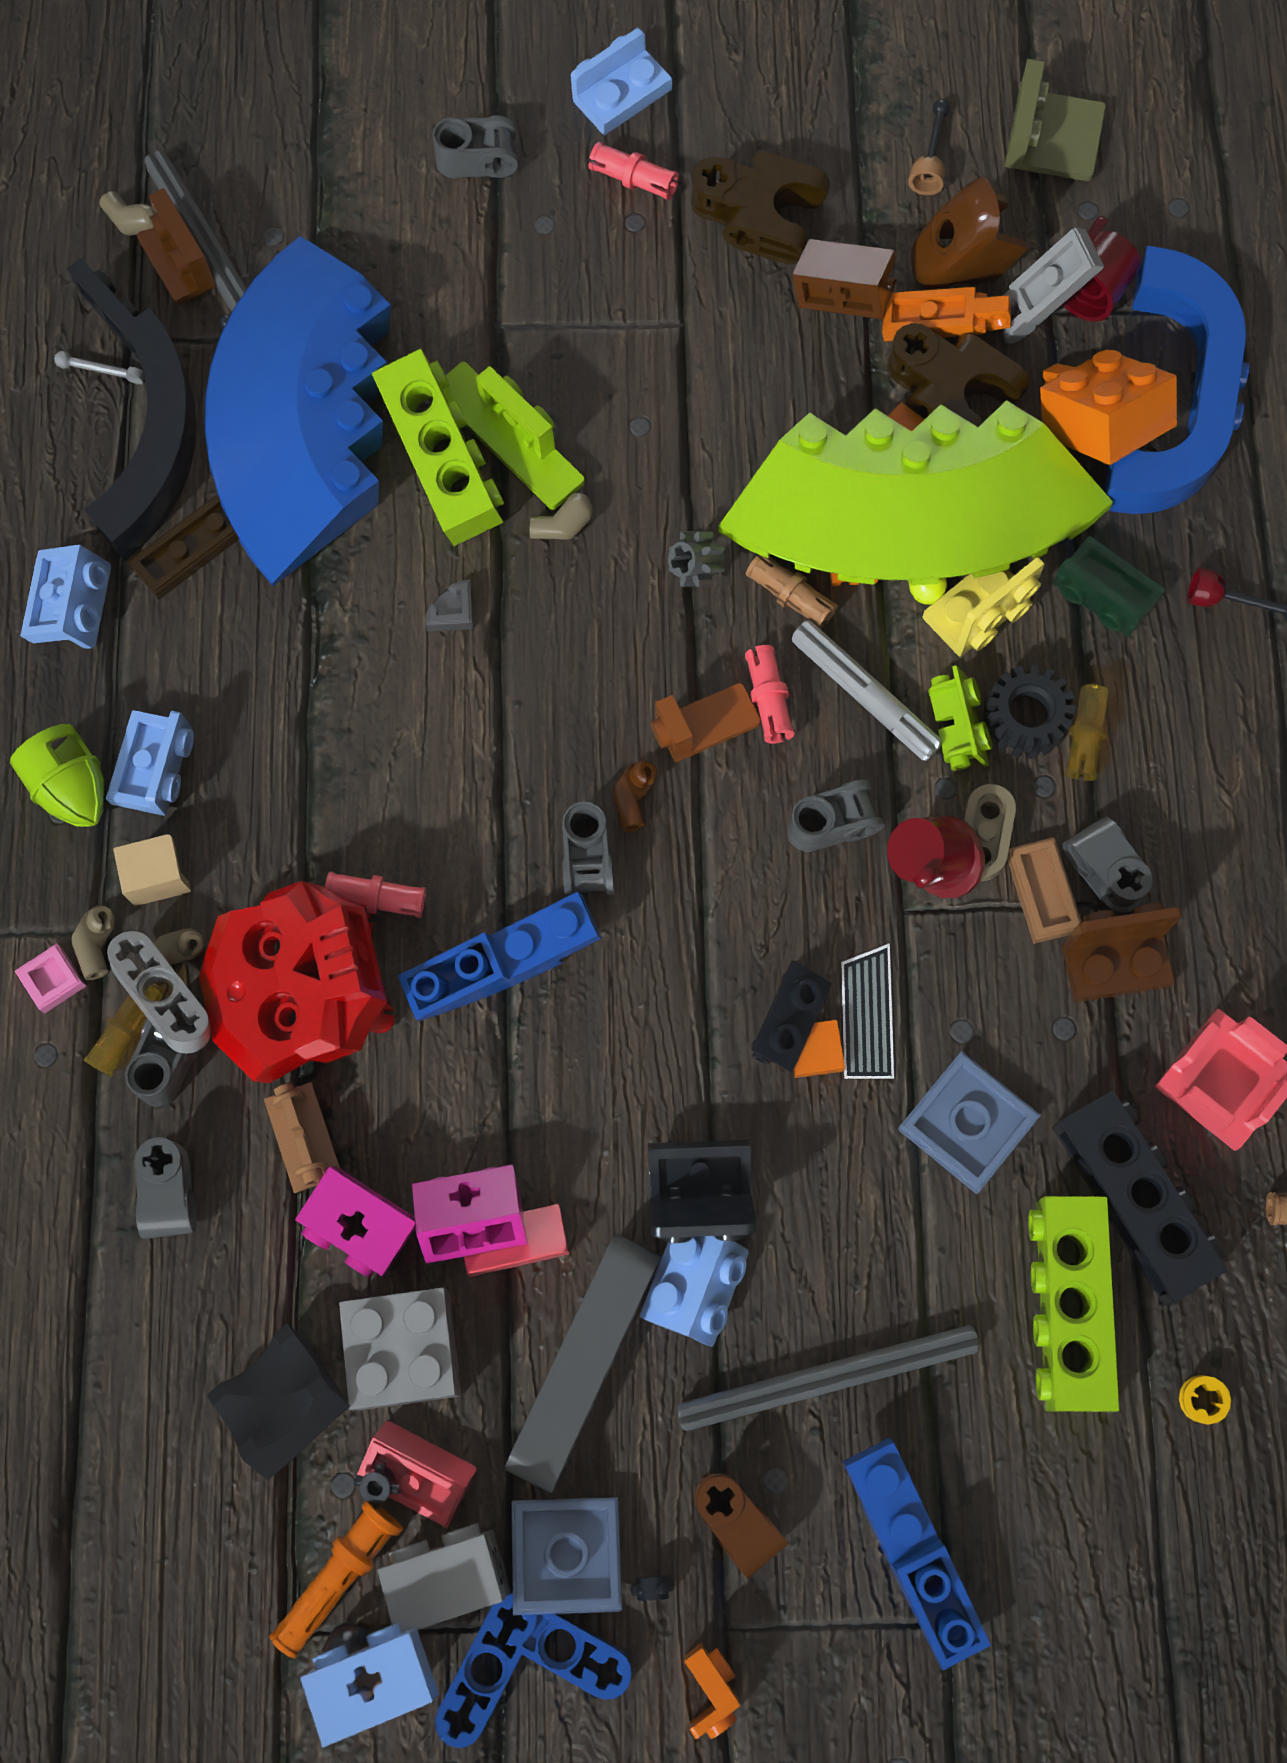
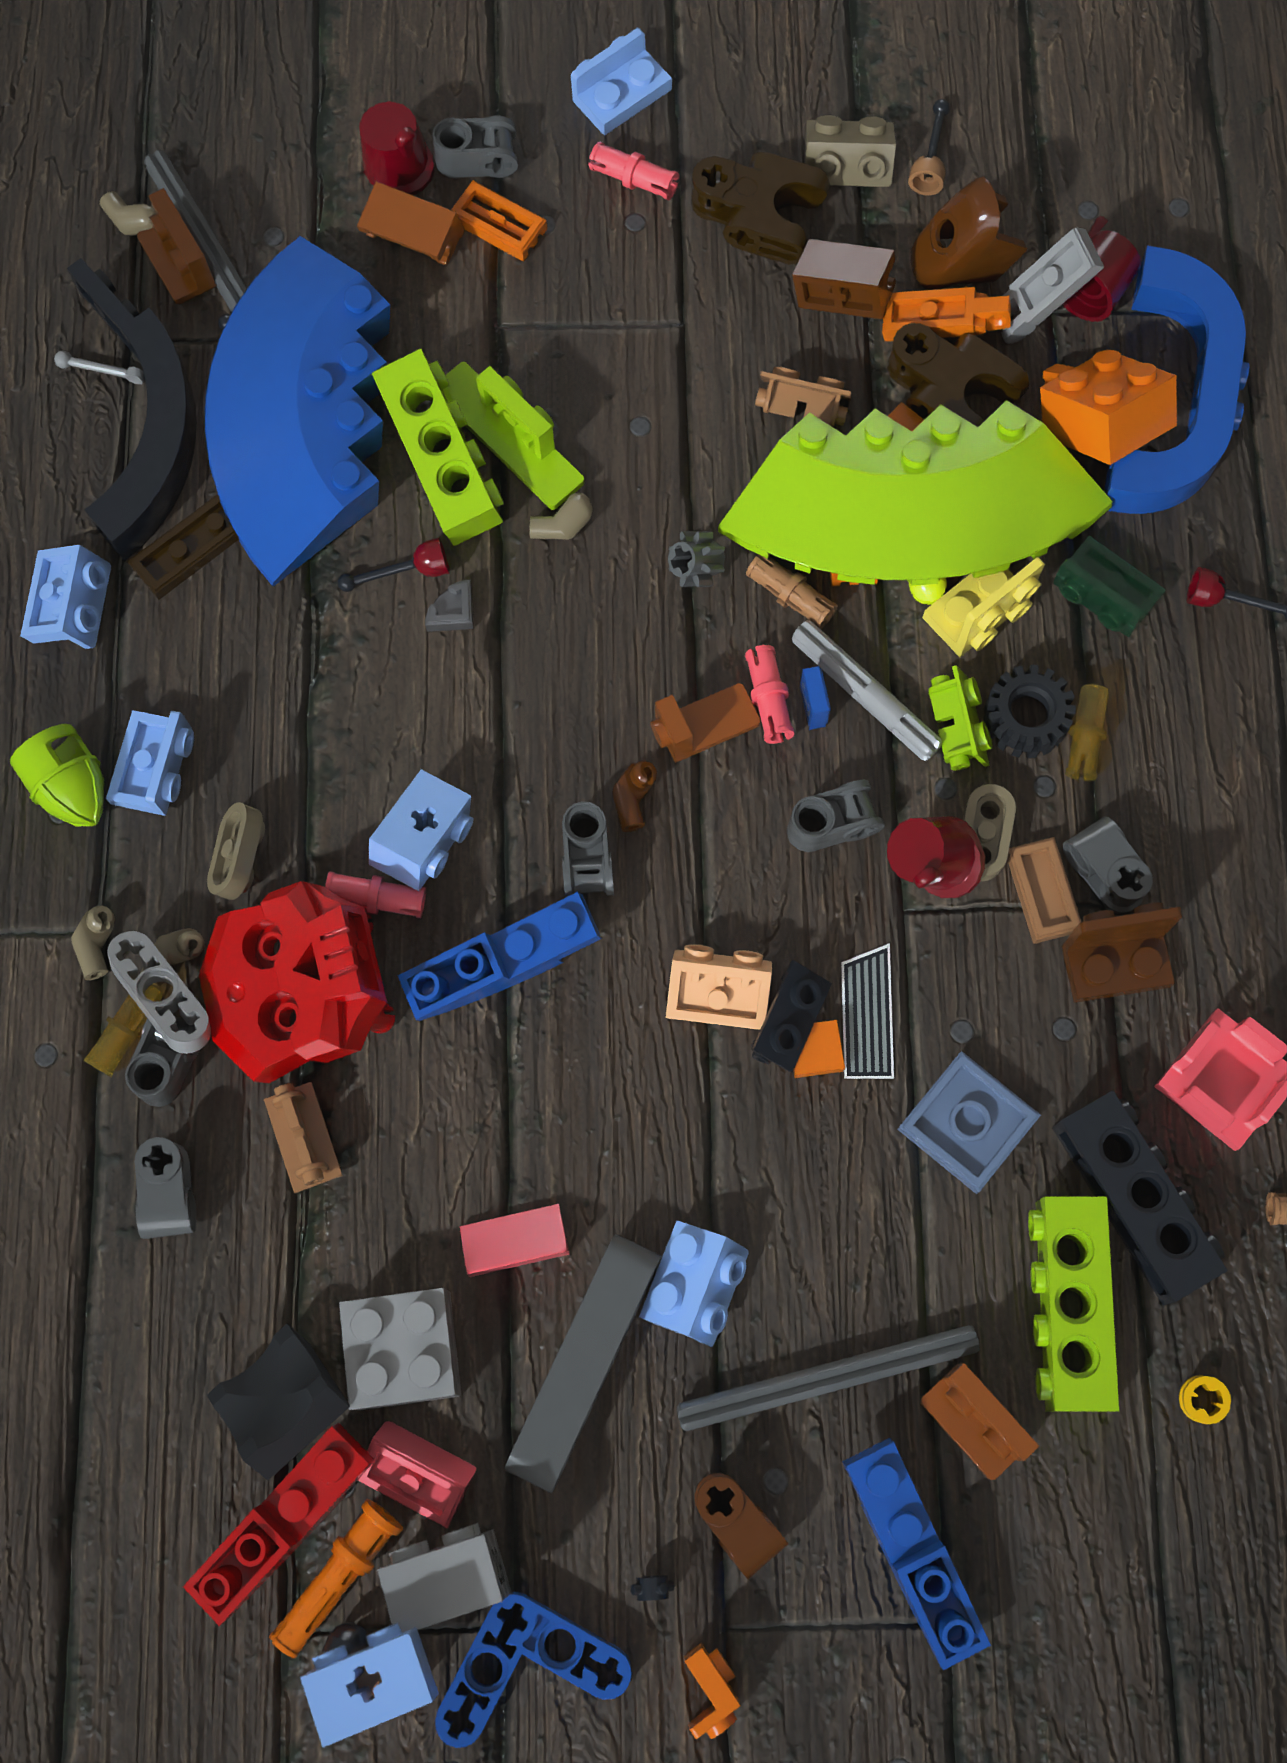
bright pink tile [15,944,86,1014] -> none
tan panel [113,834,191,906] -> none
dark pink brick [295,1166,416,1278] -> none
black piece [355,1461,401,1509] -> none
dark pink brick [412,1164,527,1264] -> none
sand blue tile [511,1497,622,1615] -> none
black bracket [648,1139,756,1243] -> none
olive bracket [1004,59,1105,181] -> none
none -> red slope [183,1423,375,1626]
none -> dark tan plate [207,802,265,900]
none -> hinge [337,537,450,592]
none -> dark orange hinge [357,182,465,266]
none -> dark red hat [359,101,435,195]
none -> light blue brick [369,769,474,891]
none -> orange tile [451,180,547,262]
none -> light nougat bracket [666,944,772,1030]
none -> medium nougat hinge [755,366,852,428]
none -> blue tile [800,666,831,730]
none -> dark tan bracket [805,115,896,187]
none -> dark orange bracket [920,1363,1039,1480]

